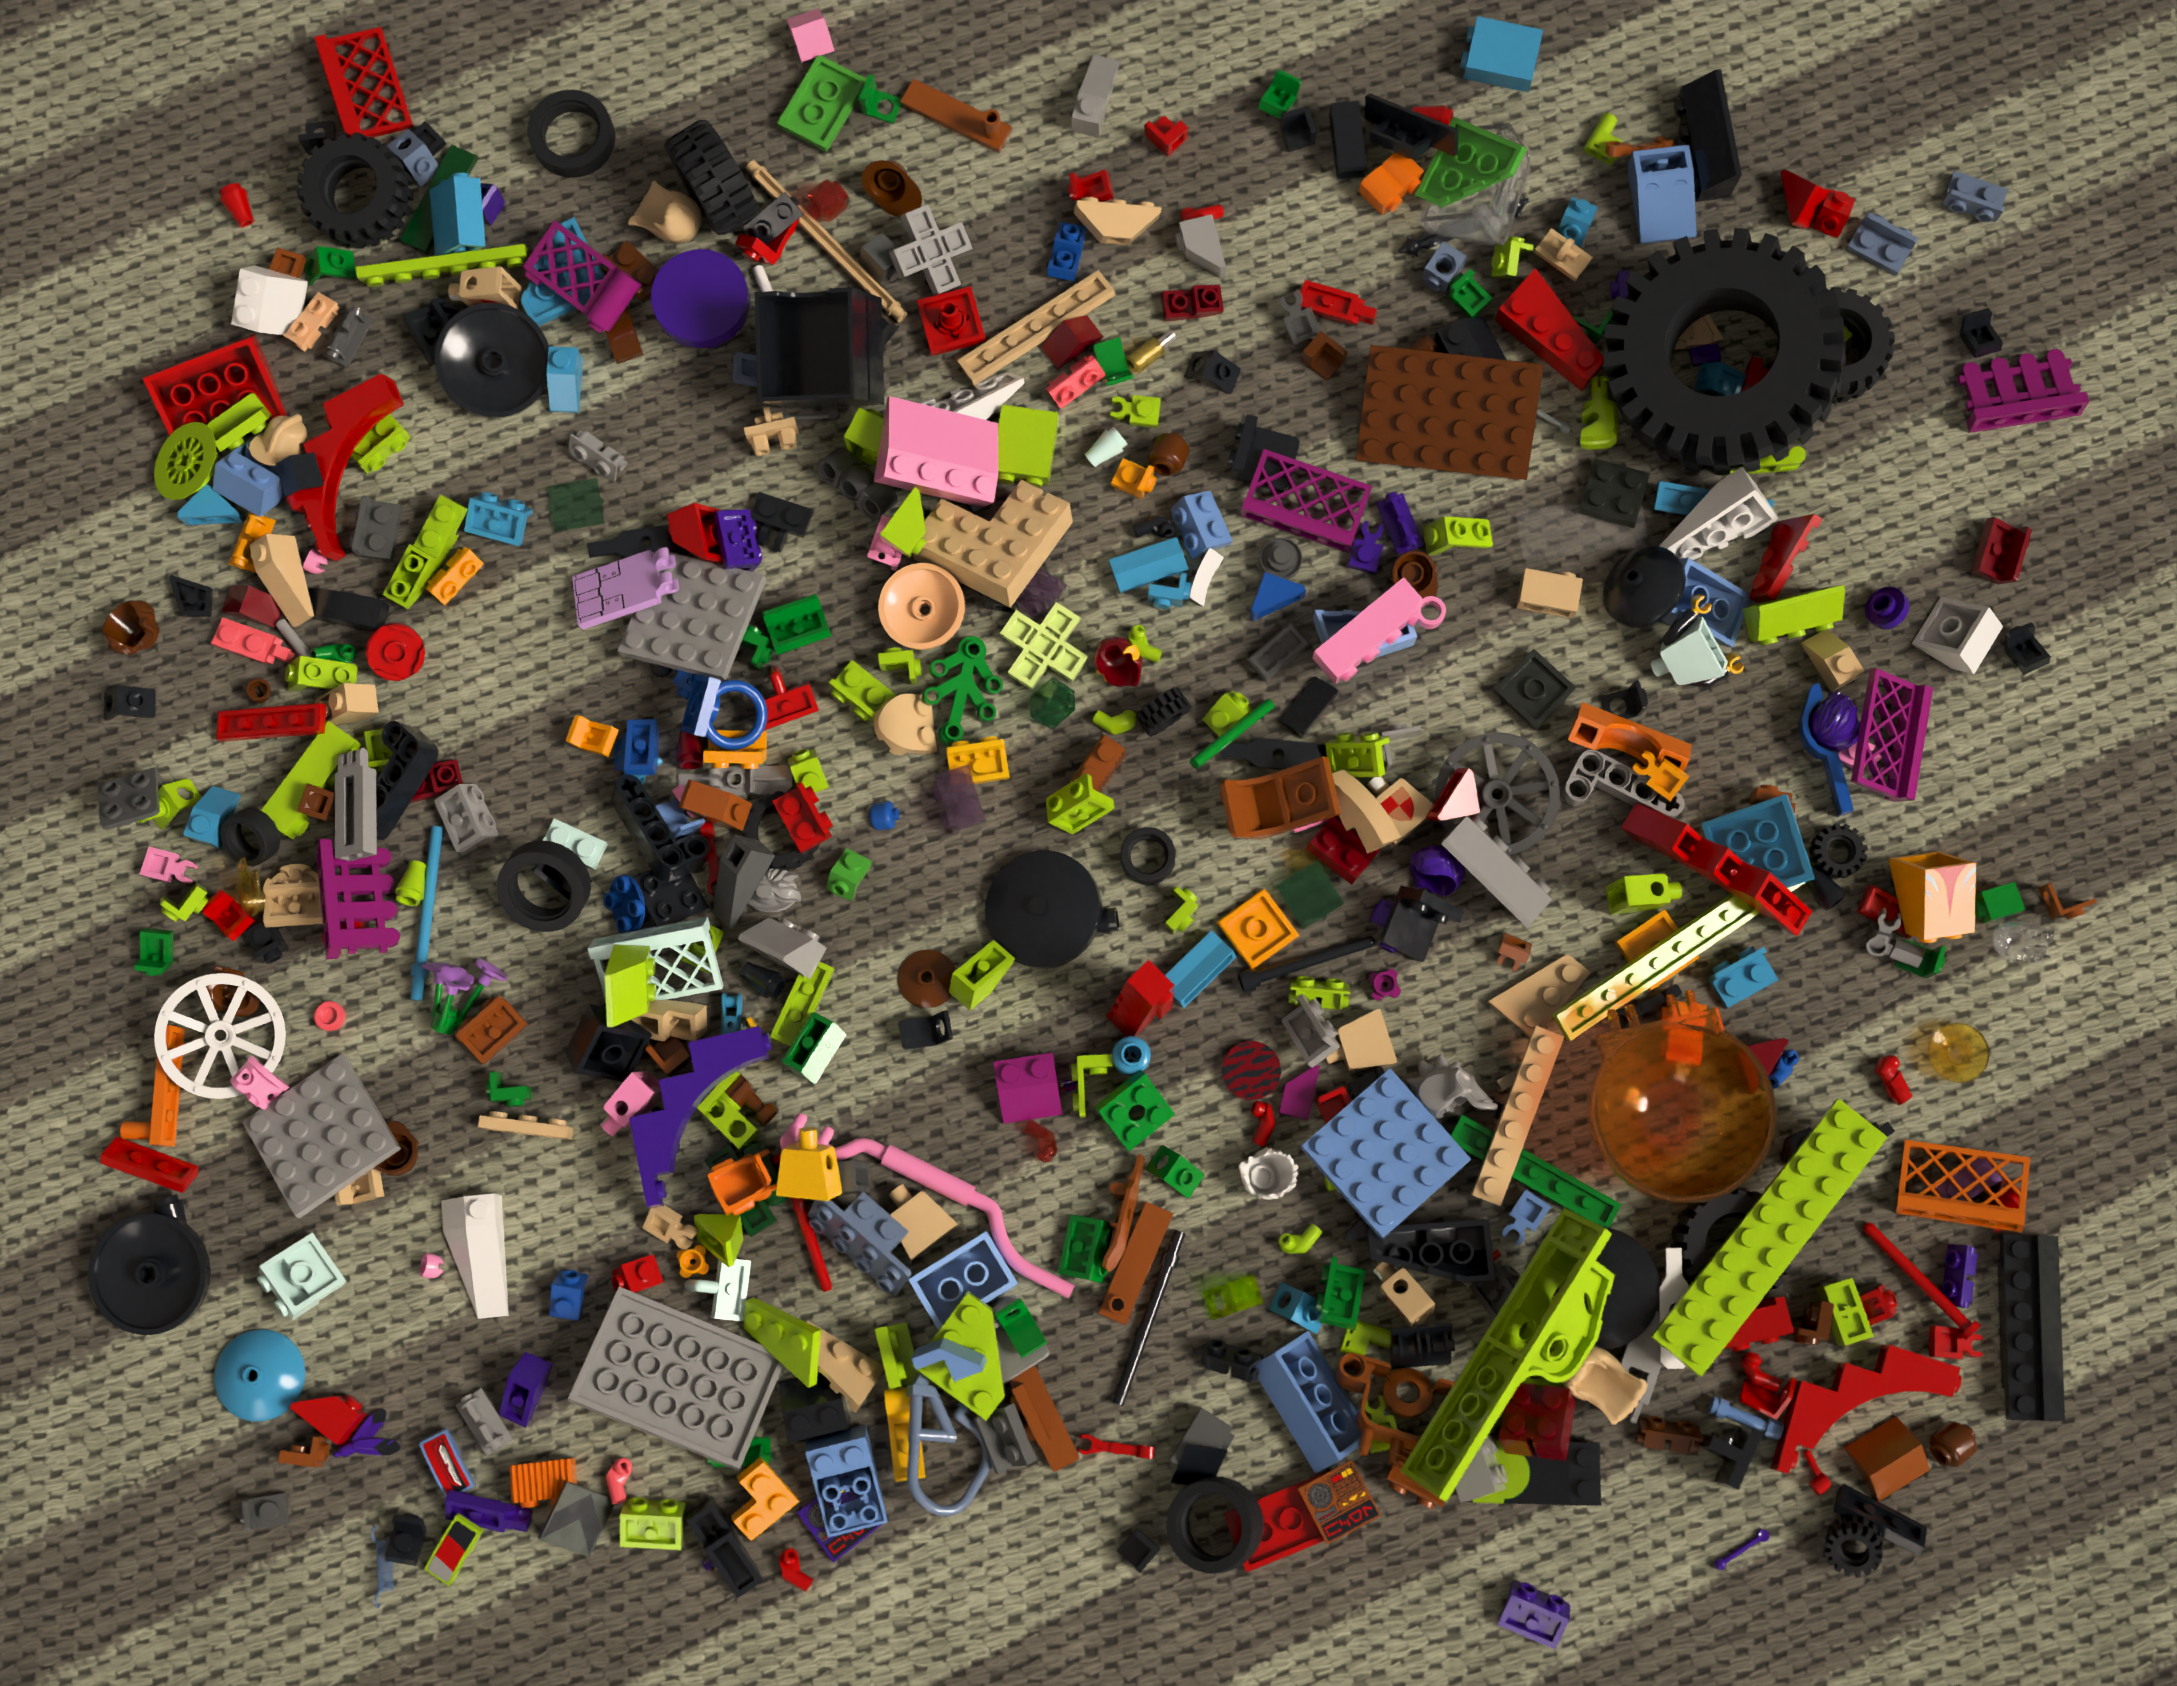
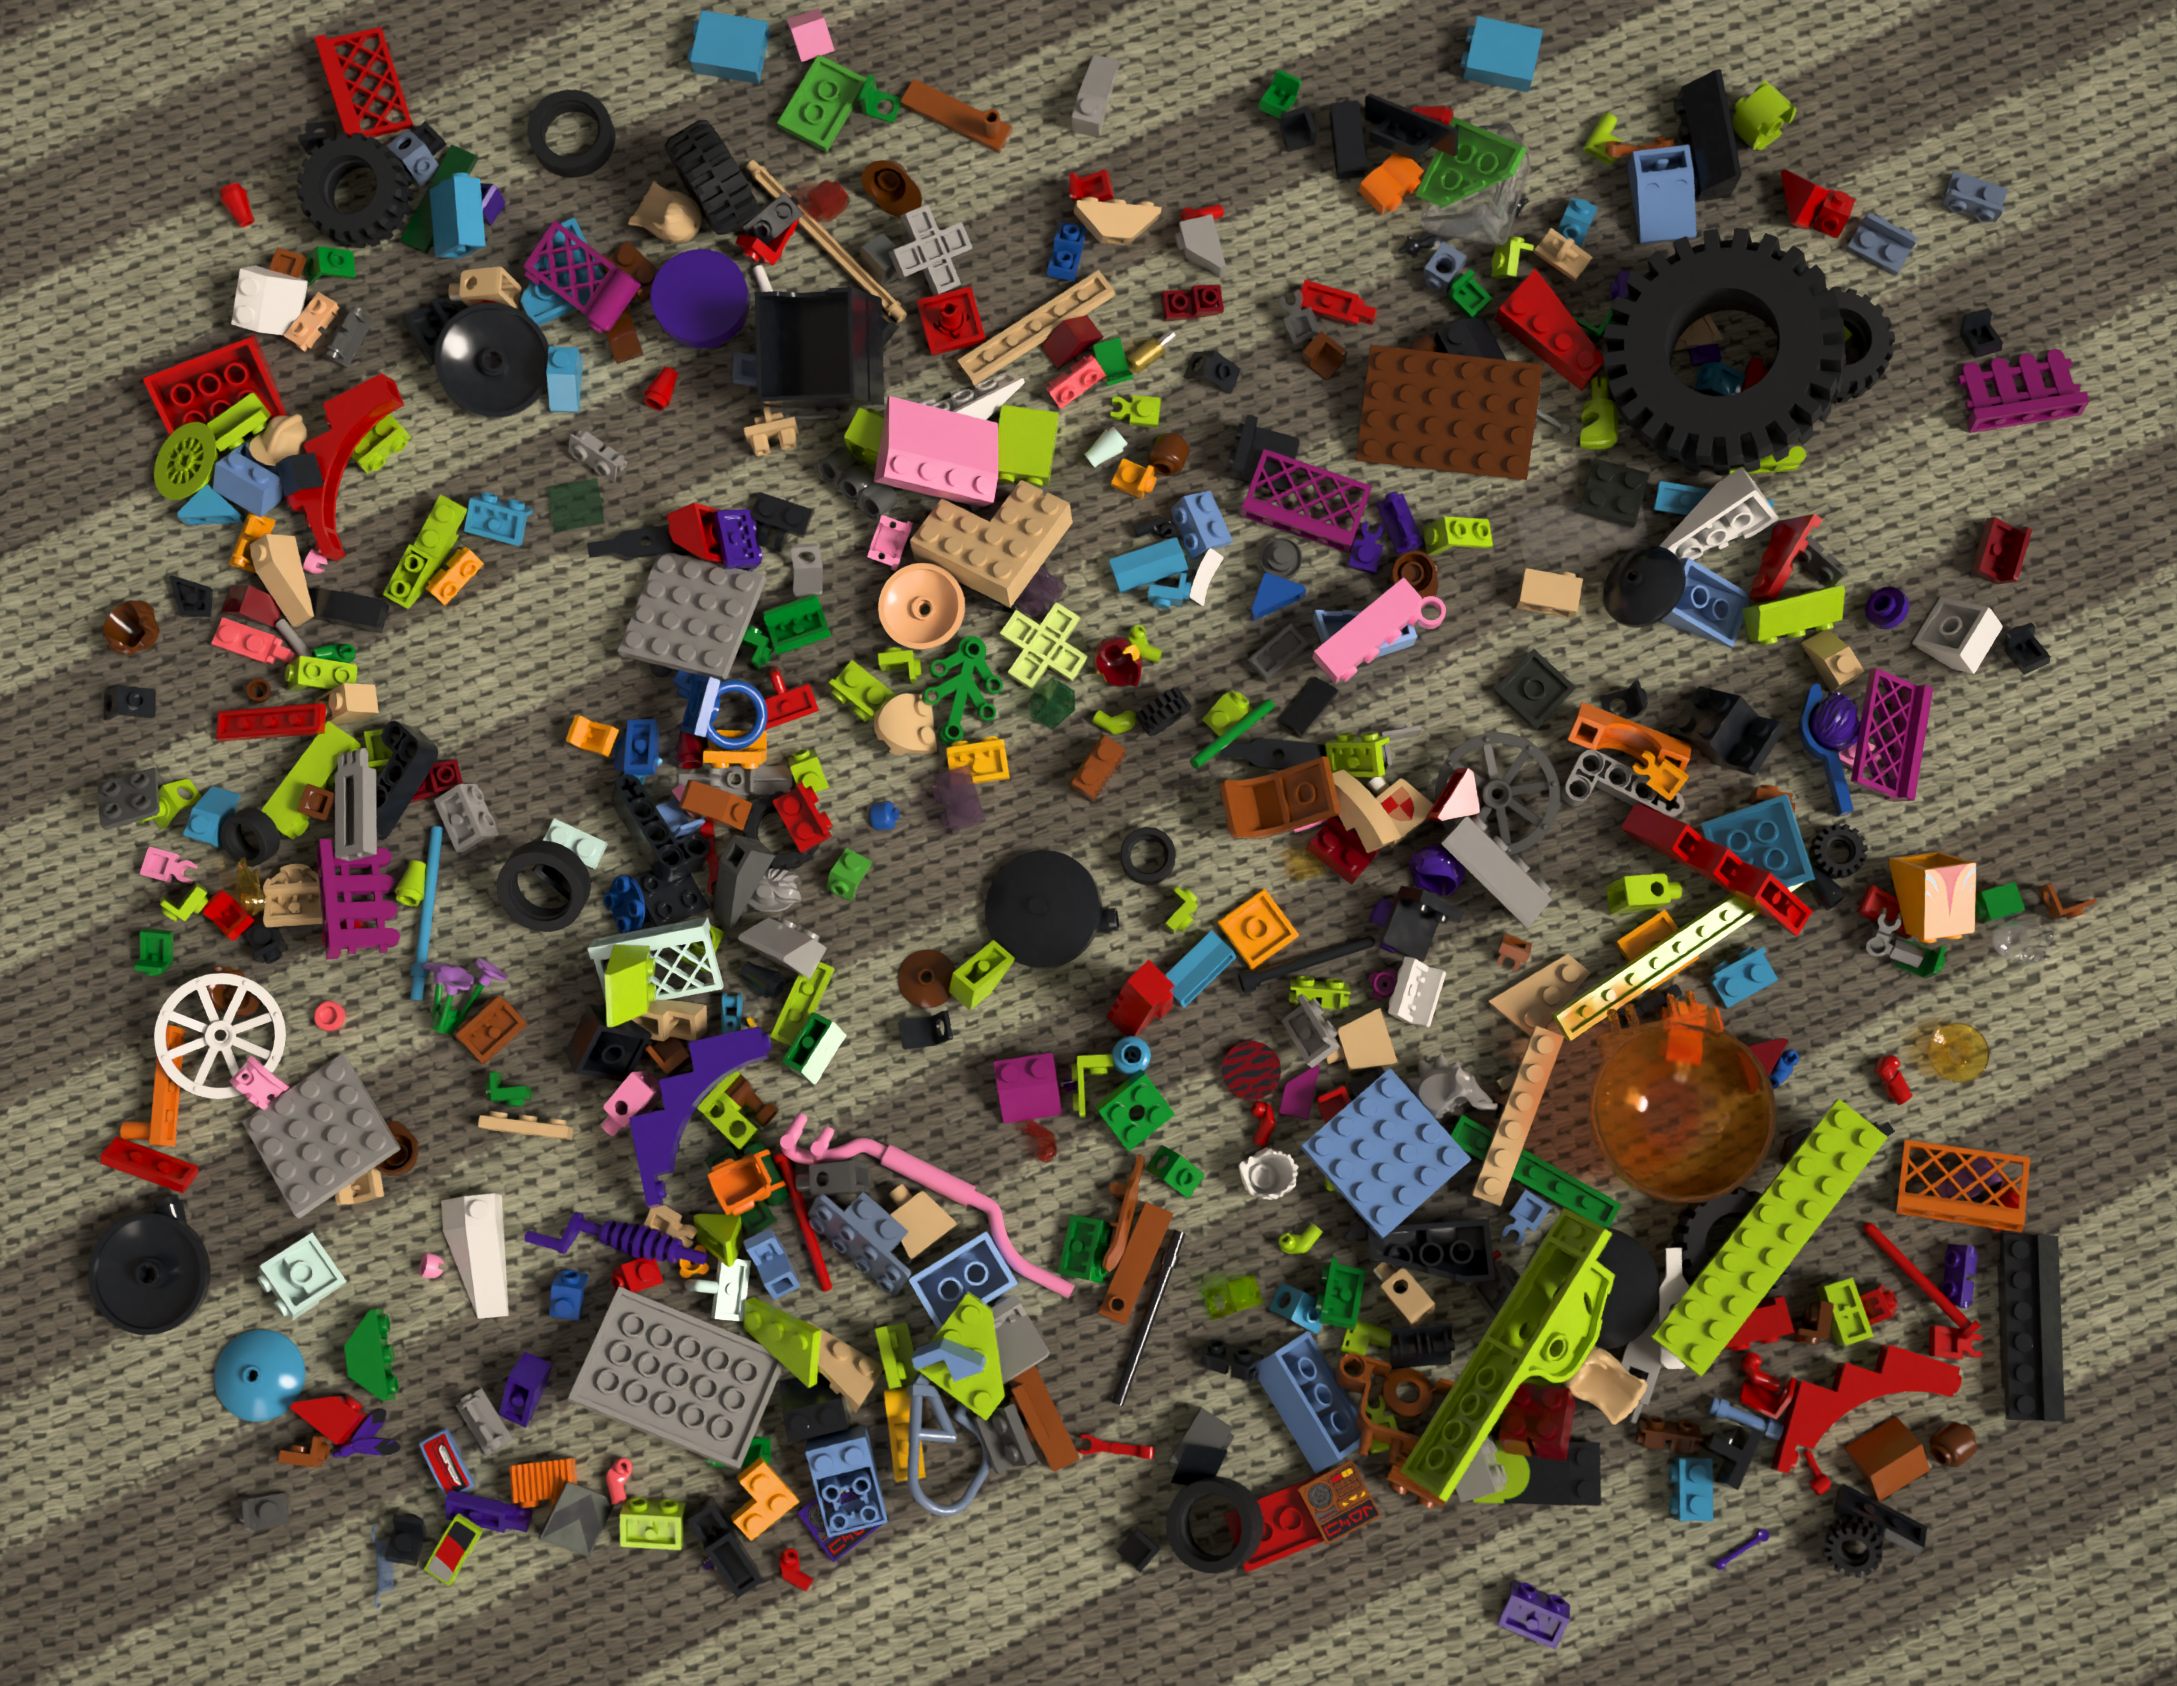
dark grey bracket [350,495,403,562] -> none
lime plate [356,244,530,287] -> none
red tile [365,622,425,681] -> none
lavender tile [572,547,679,630] -> none
yellow torso [776,1127,842,1201] -> none
lime slope [880,487,927,558] -> none
green bracket [995,1298,1047,1359] -> none
lime bracket [1046,773,1114,835] -> none
red panel [1144,116,1188,157] -> none
clear green piece [1276,860,1344,929] -> none
light aqua torso [1651,594,1744,688] -> none
none -> green slope [344,1309,399,1401]
none -> dark purple piece [524,1211,707,1265]
none -> red cone [643,367,678,411]
none -> dark azure brick [688,10,770,84]
none -> medium blue brick [743,1228,801,1300]
none -> light grey bracket [791,543,823,596]
none -> white bracket [1388,956,1446,1027]
none -> black bracket [1668,686,1786,776]
none -> dark azure bracket [1669,1457,1713,1521]
none -> lime brick [1731,81,1796,150]
none -> dark grey hinge [1794,535,1848,587]

